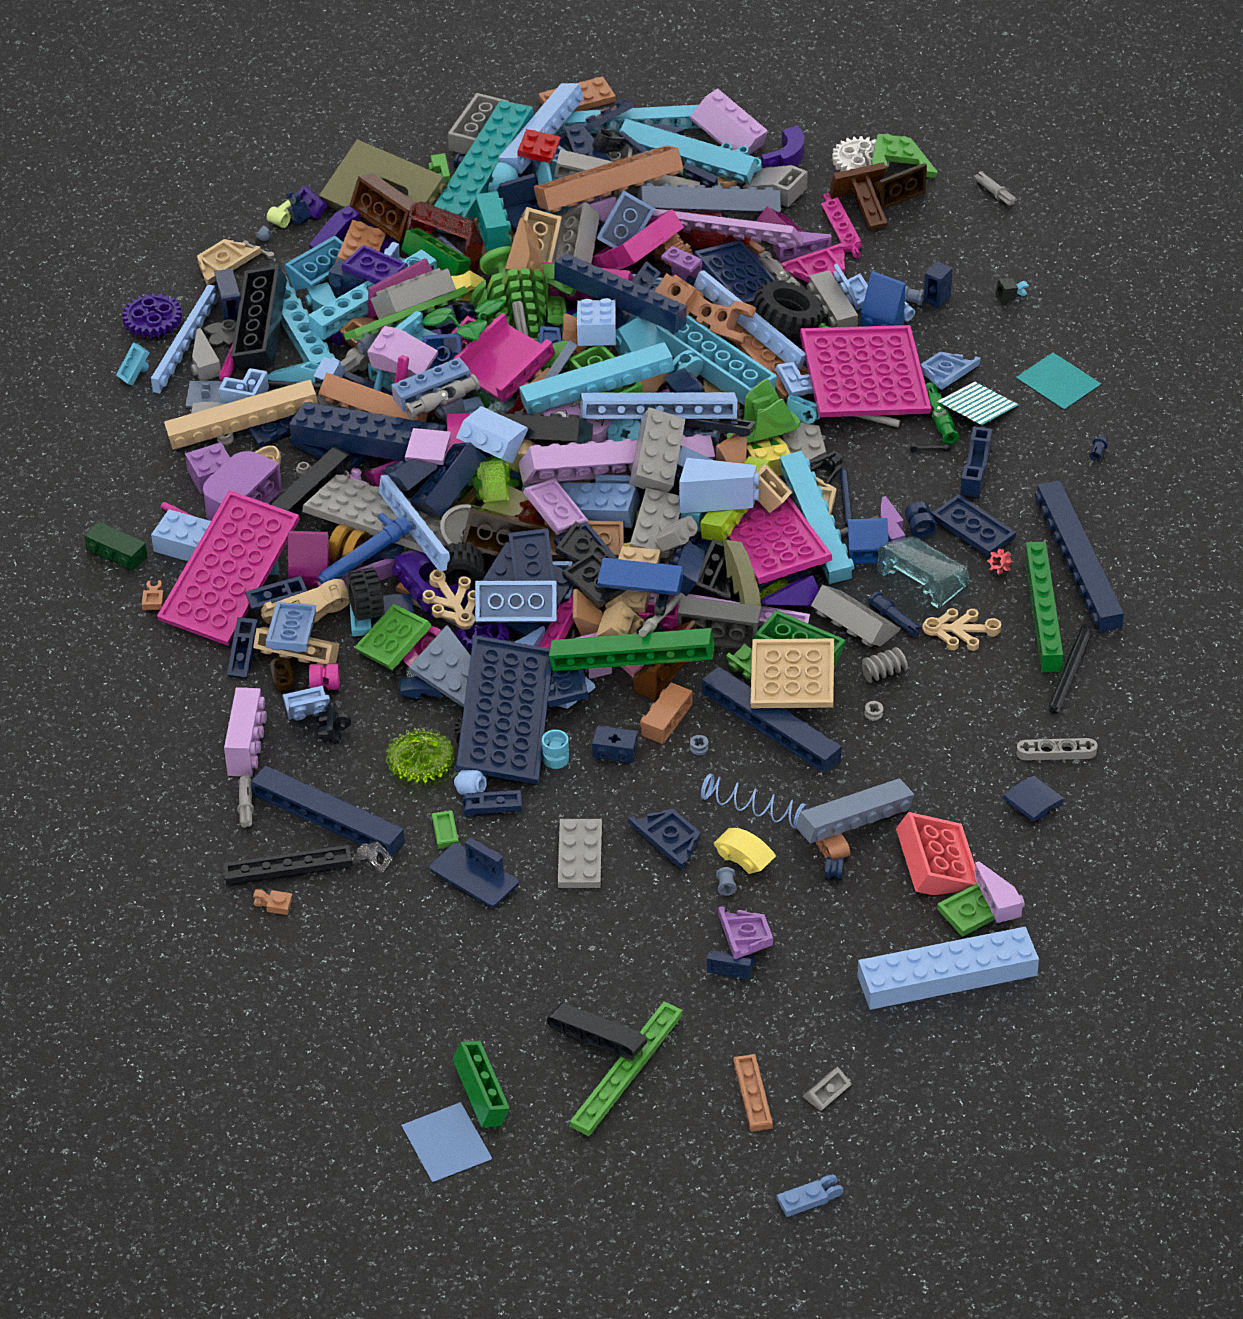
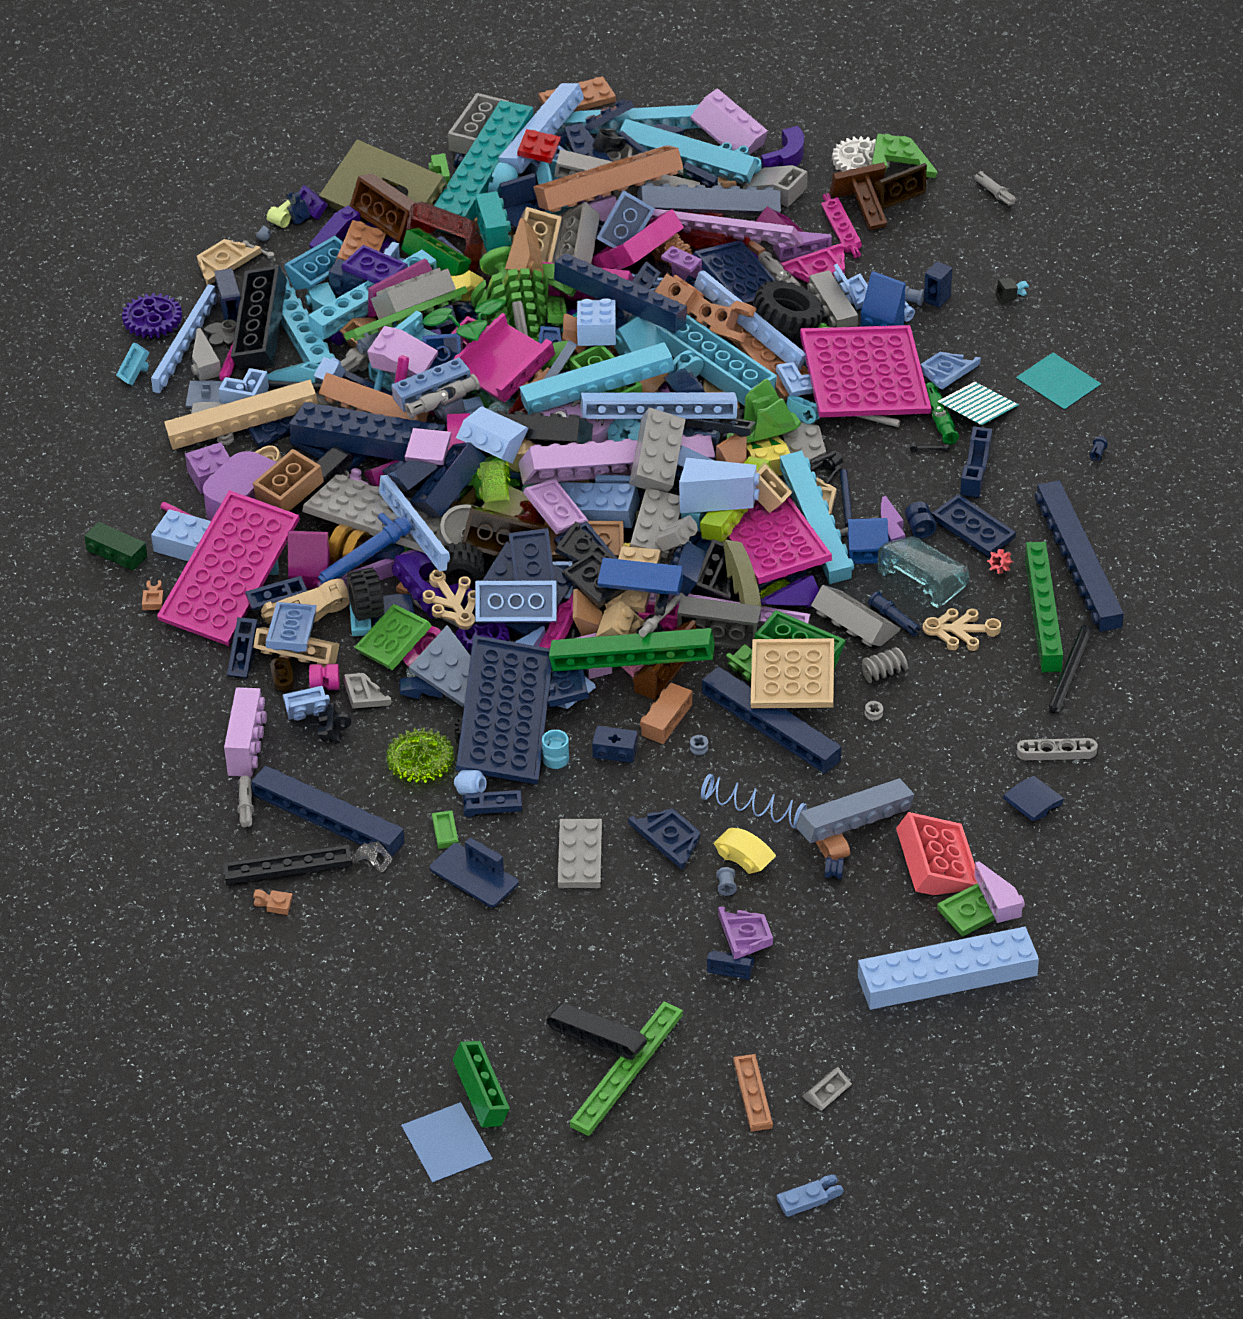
none -> medium nougat brick [252,449,324,511]
none -> light grey wing [343,673,391,709]

